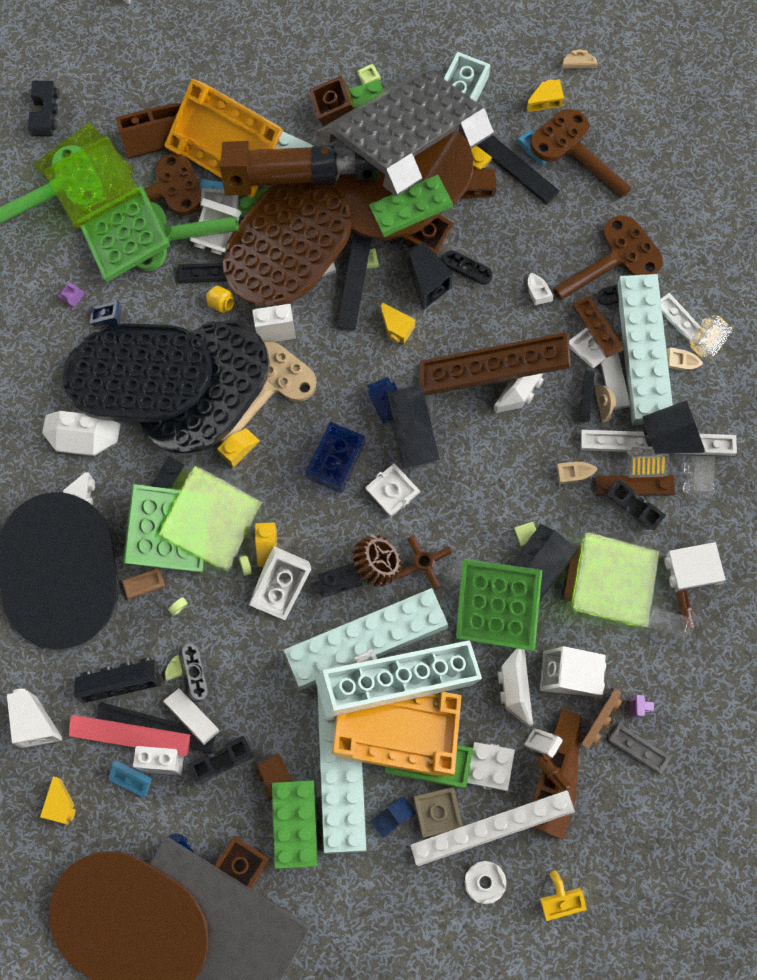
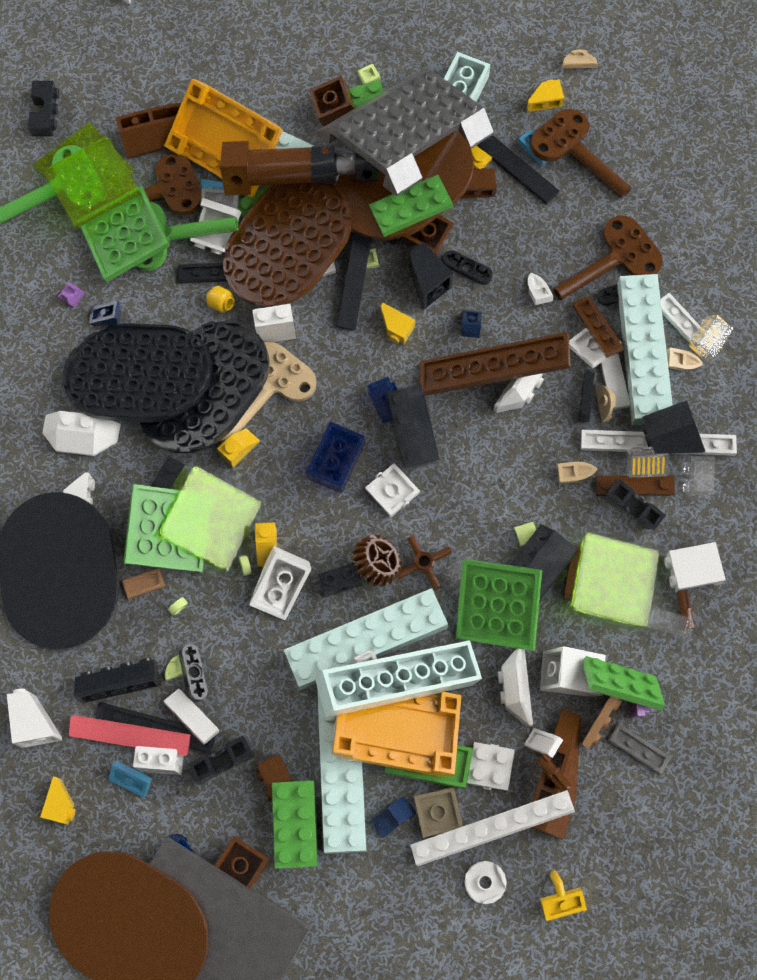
none -> dark blue slope [461,310,482,338]
none -> bright green plate [582,656,665,711]

